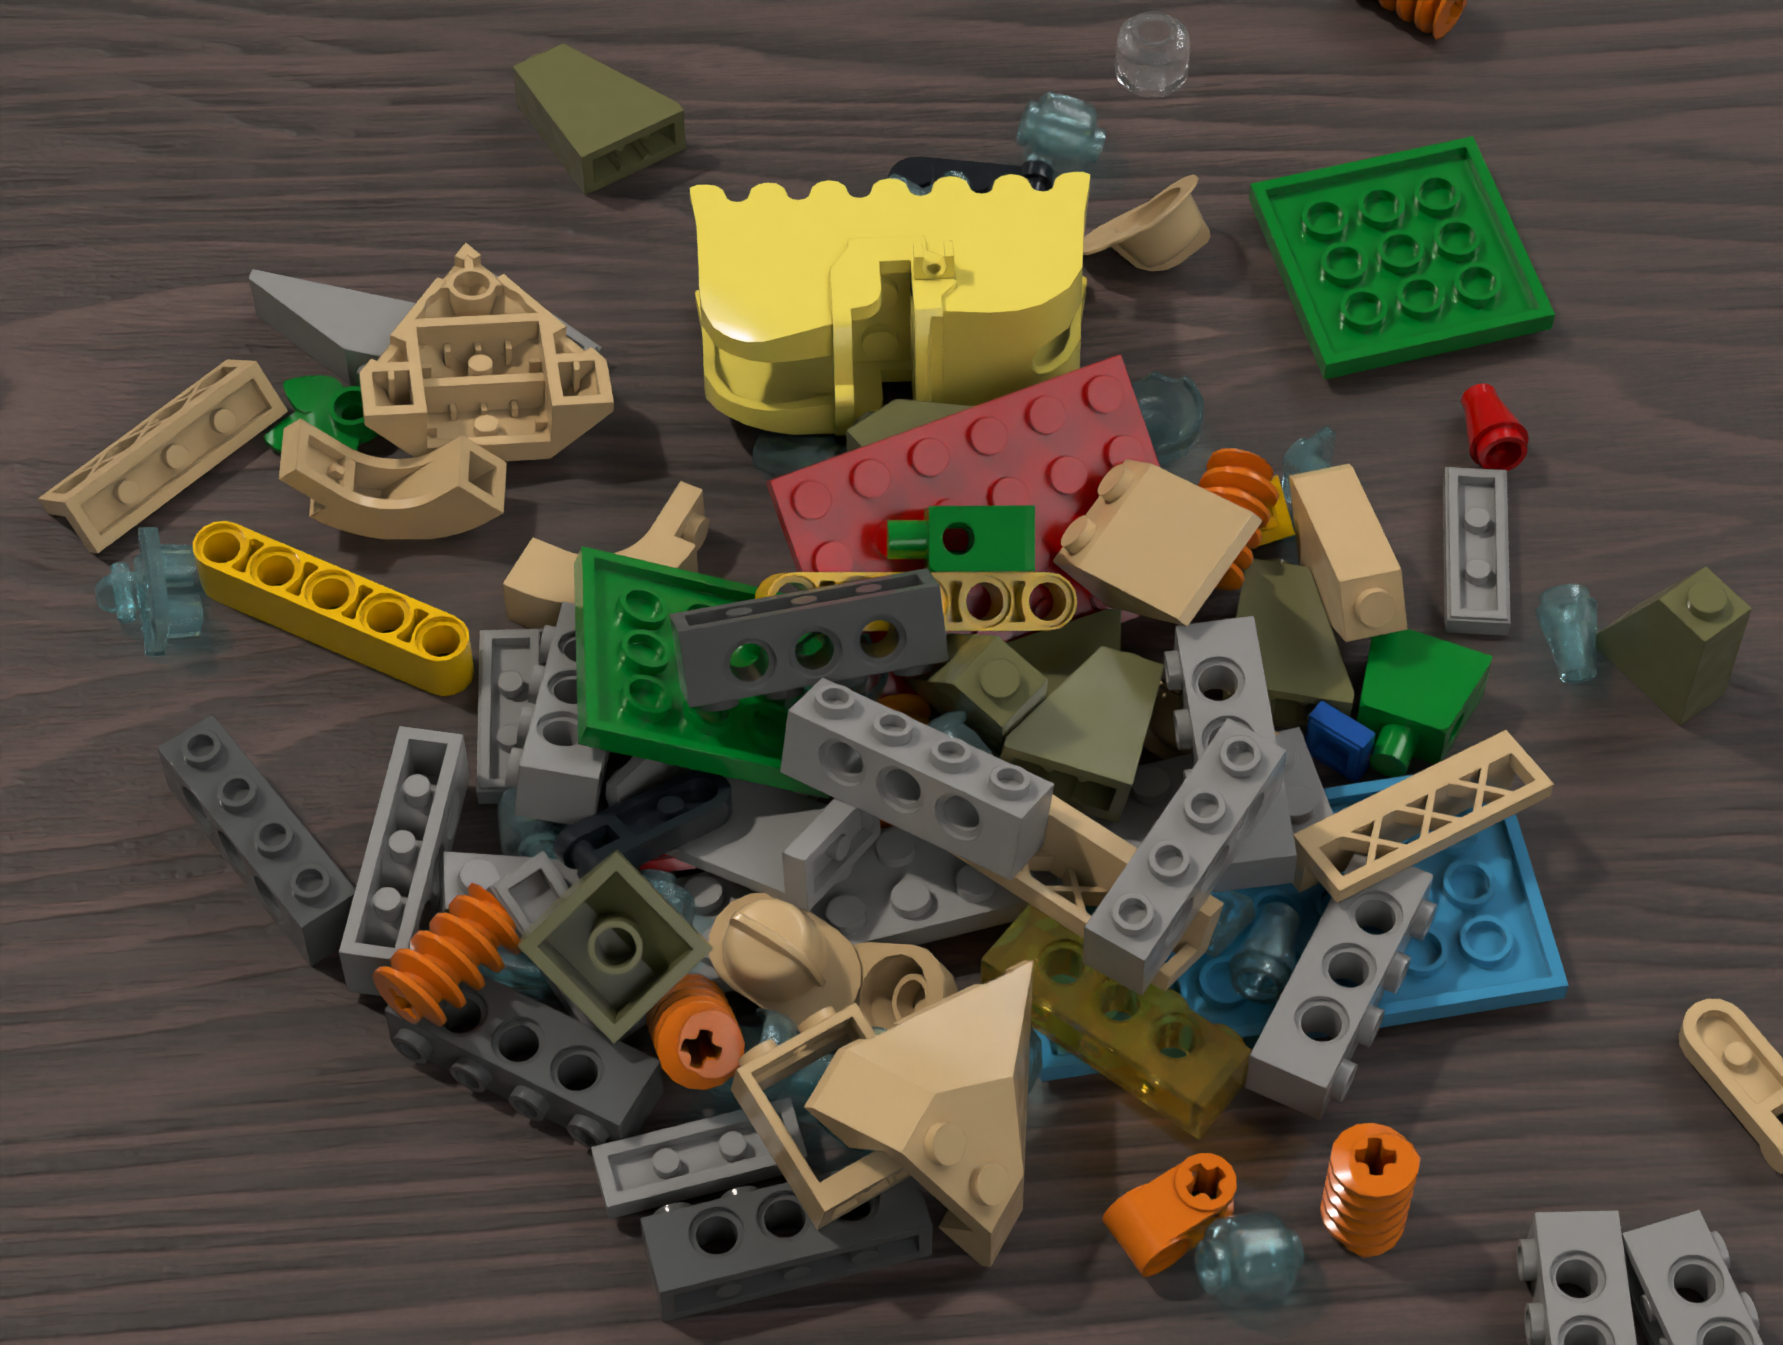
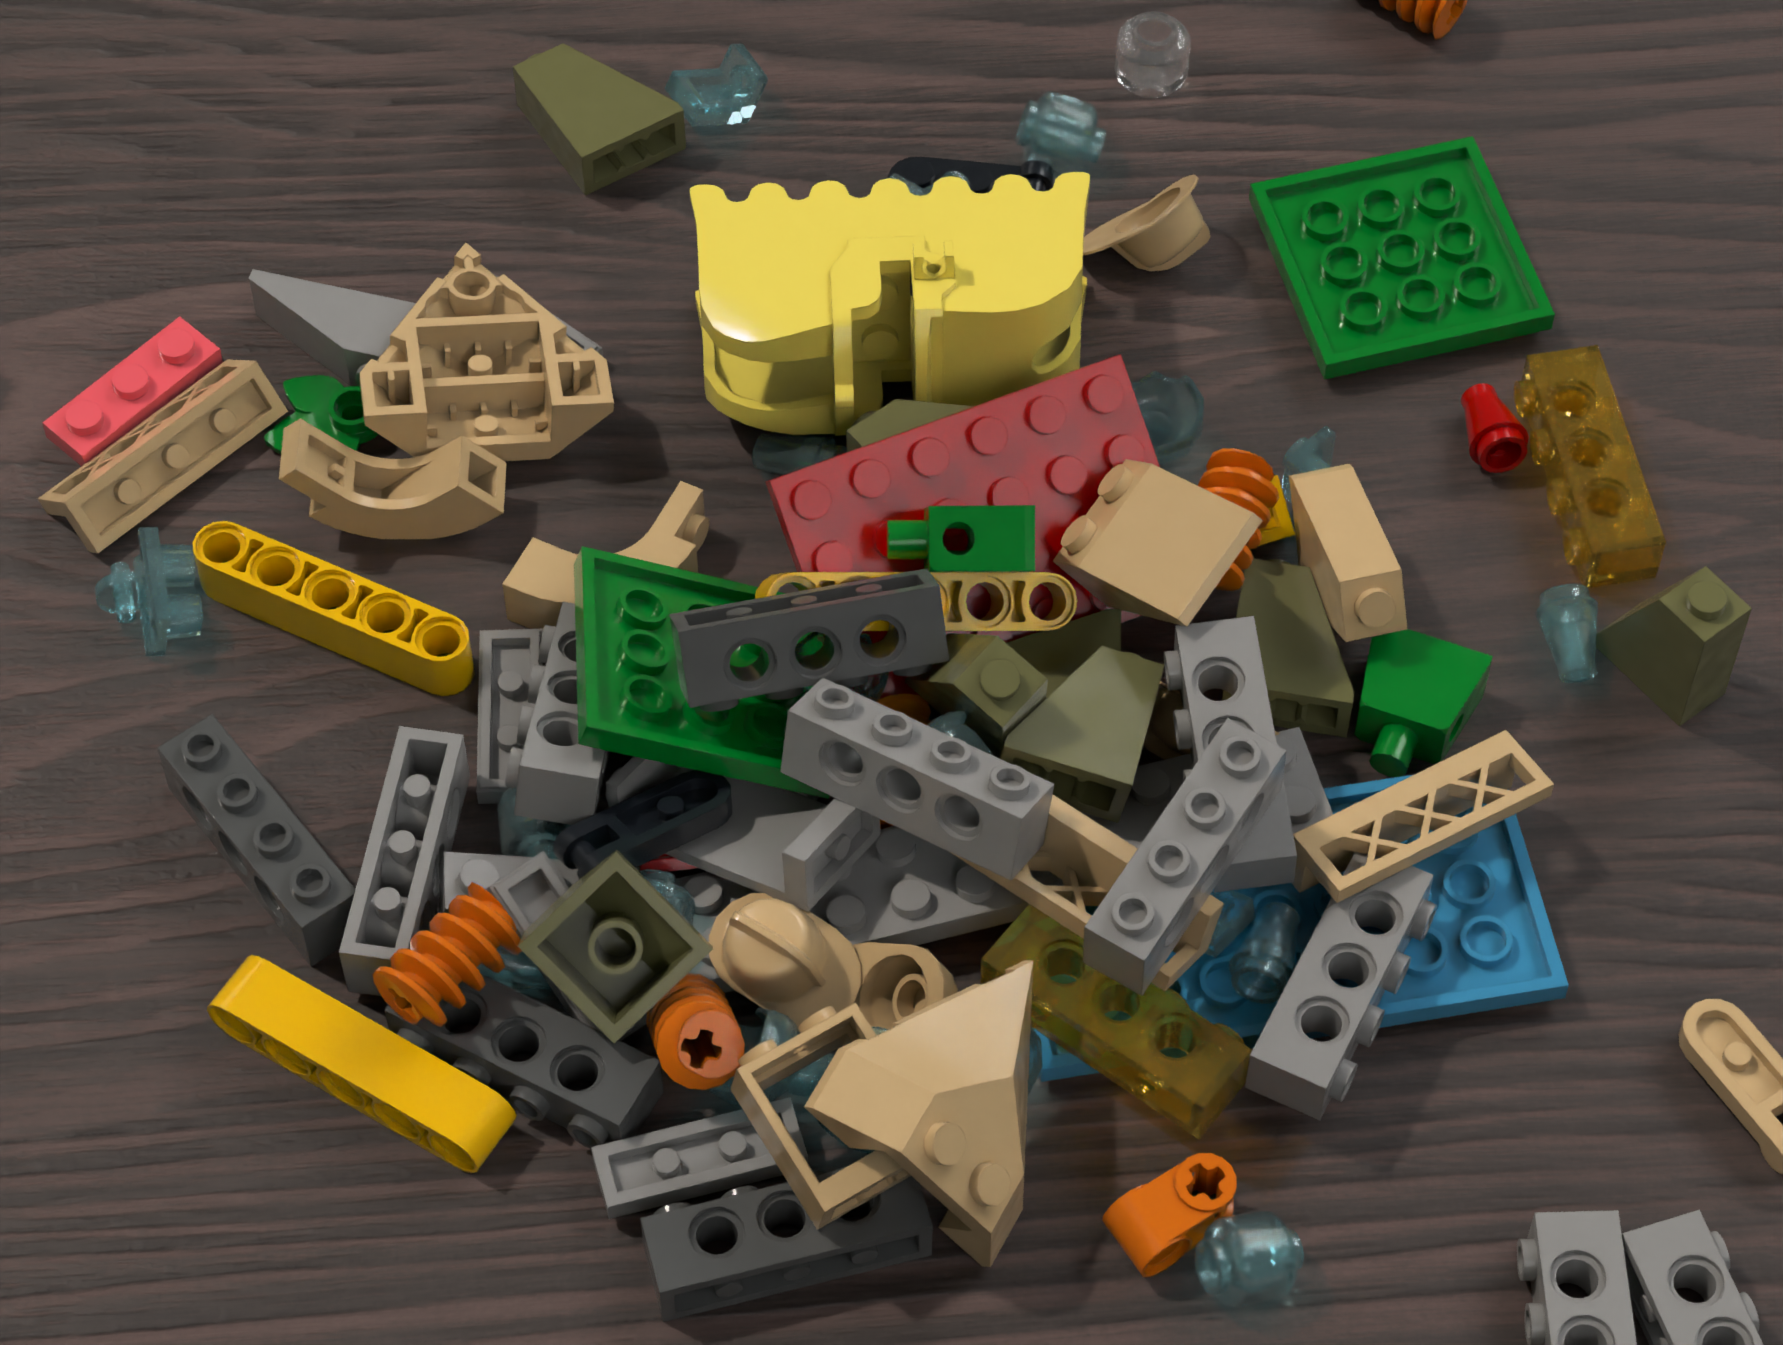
blue tile [1305,700,1376,782] -> none
orange piece [1320,1123,1421,1258] -> none
light grey tile [1443,467,1510,636] -> none
none -> coral plate [42,316,223,466]
none -> yellow beam [207,955,517,1173]
none -> clear light blue bracket [664,43,768,127]
none -> clear yellow brick [1514,345,1666,589]

